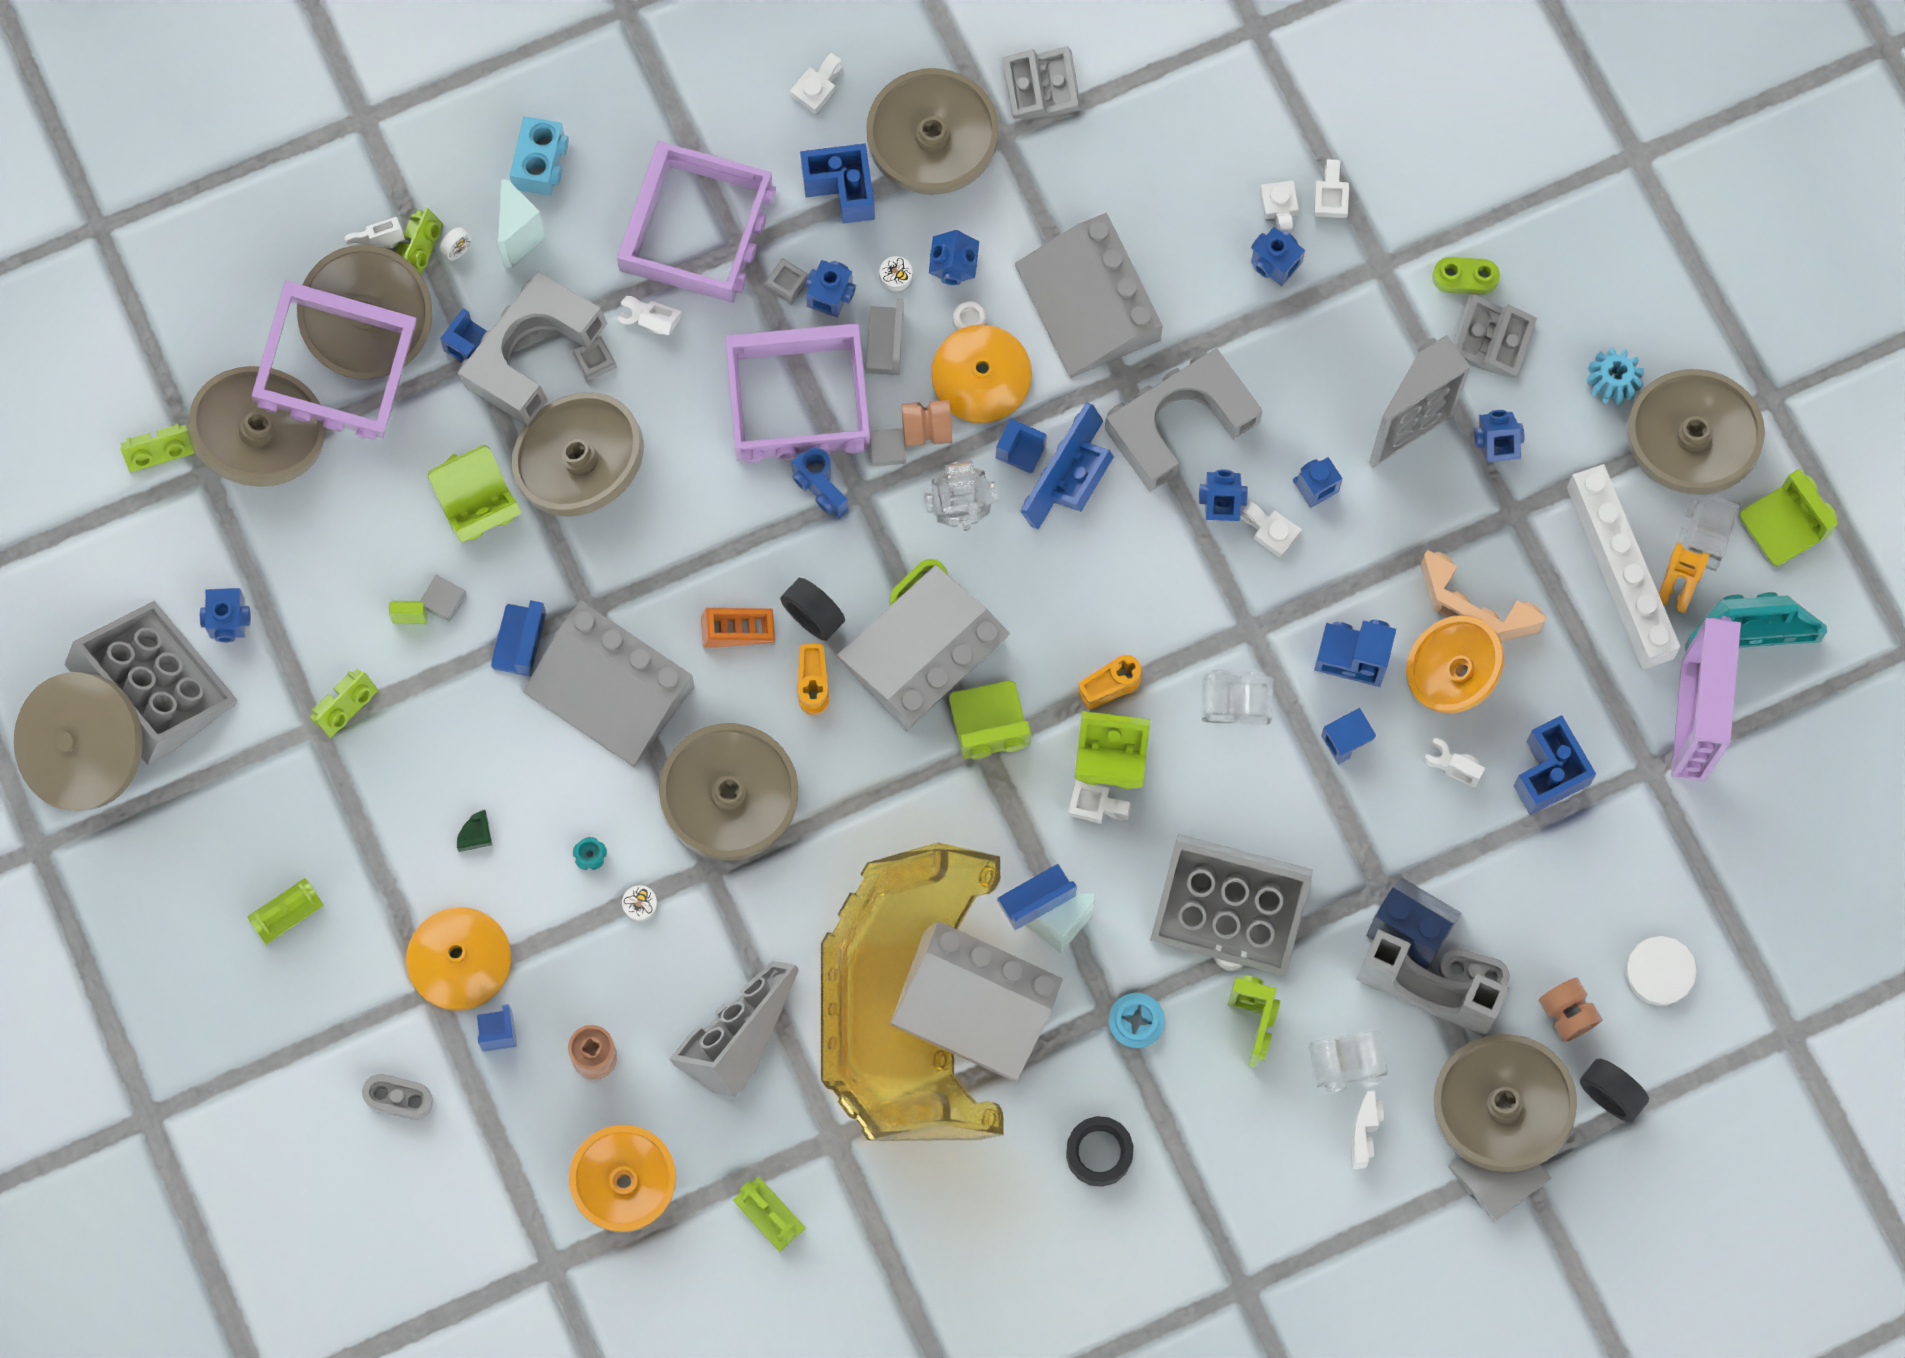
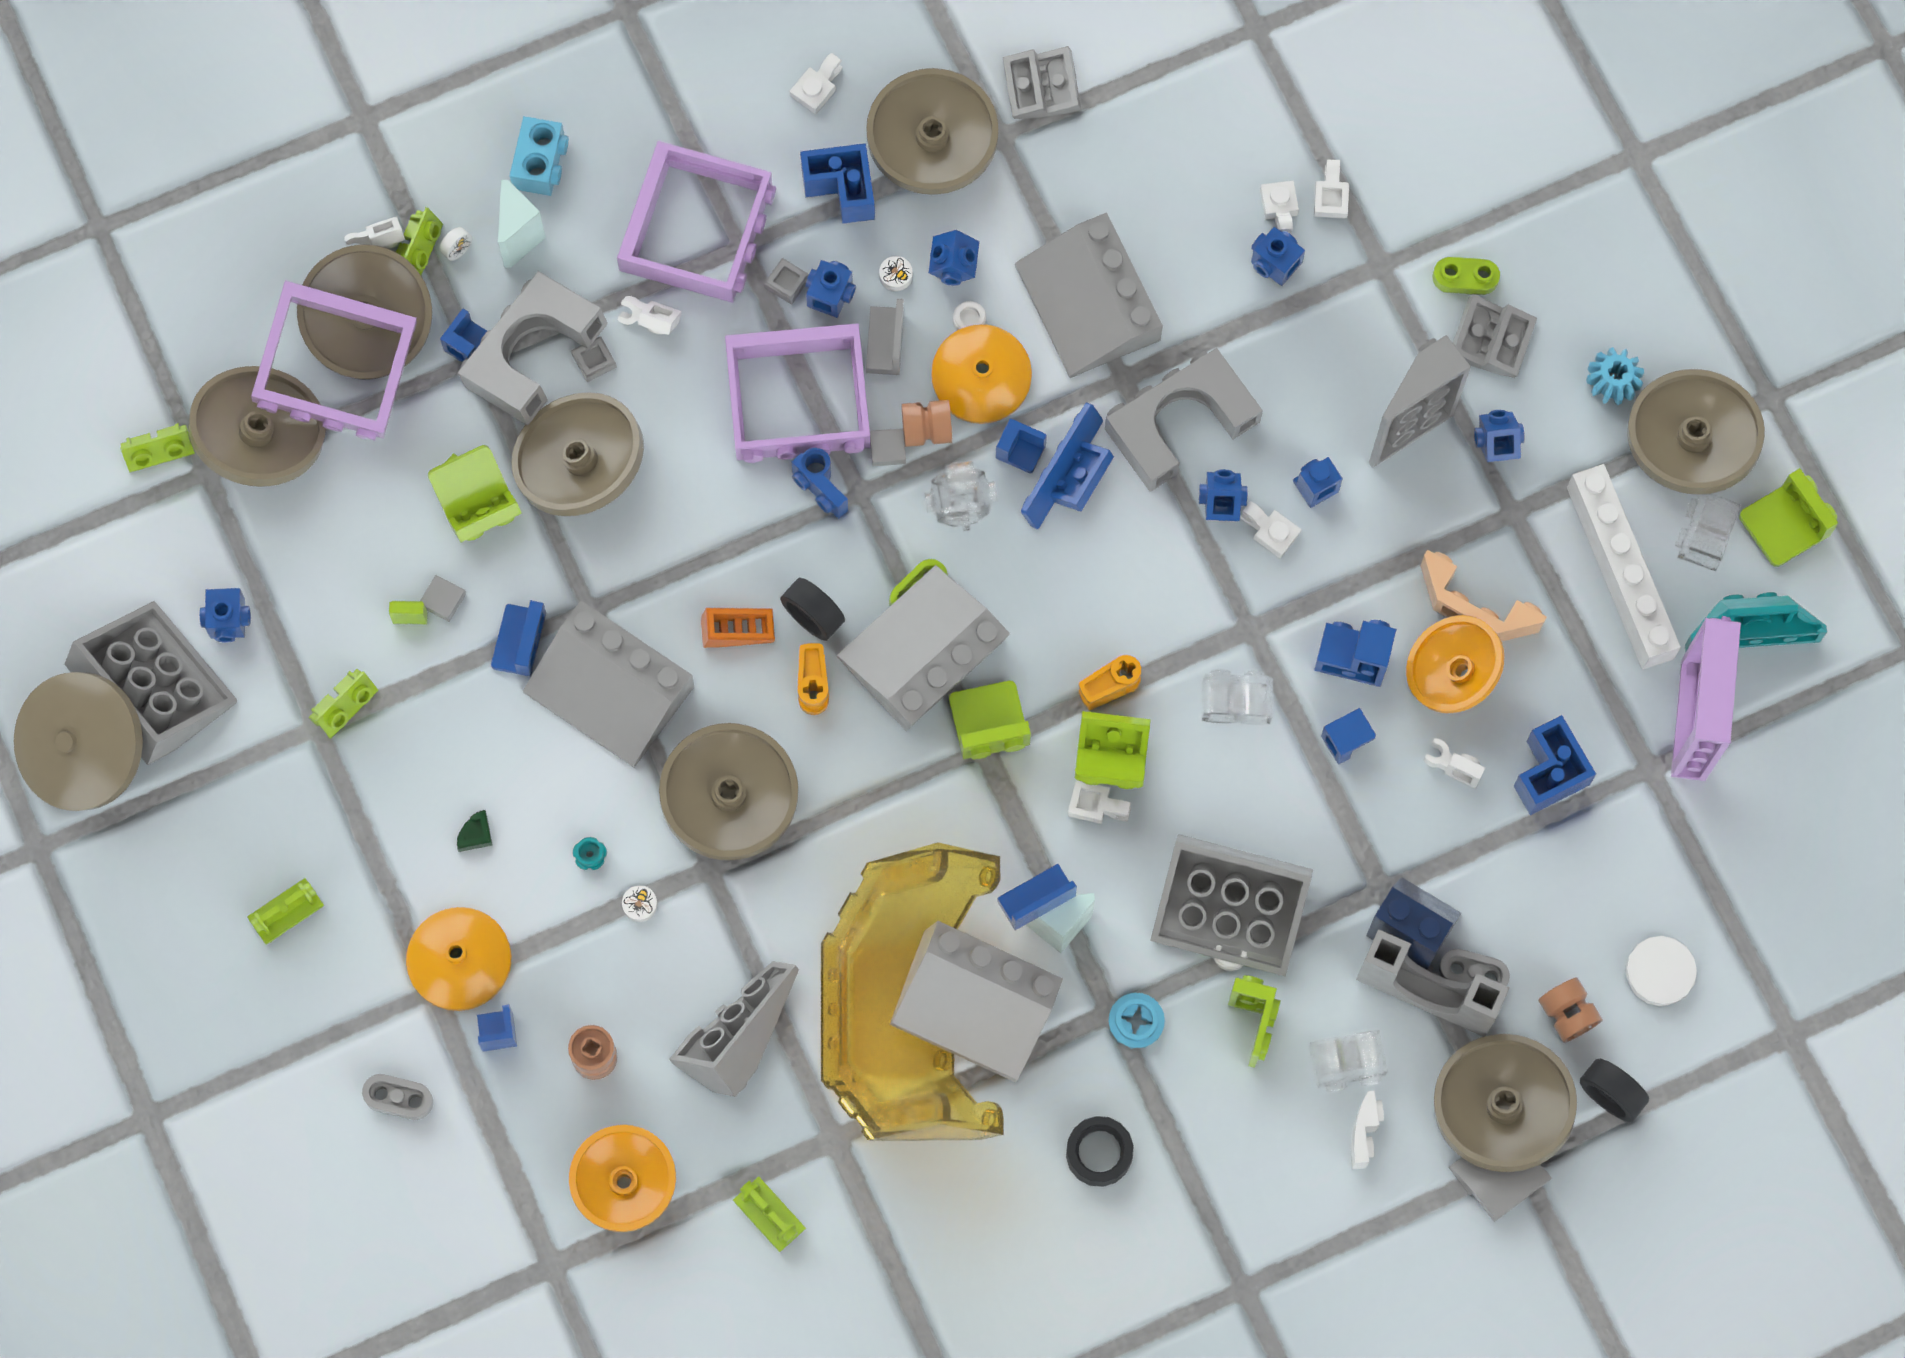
light orange piece [1658,543,1709,614] -> none

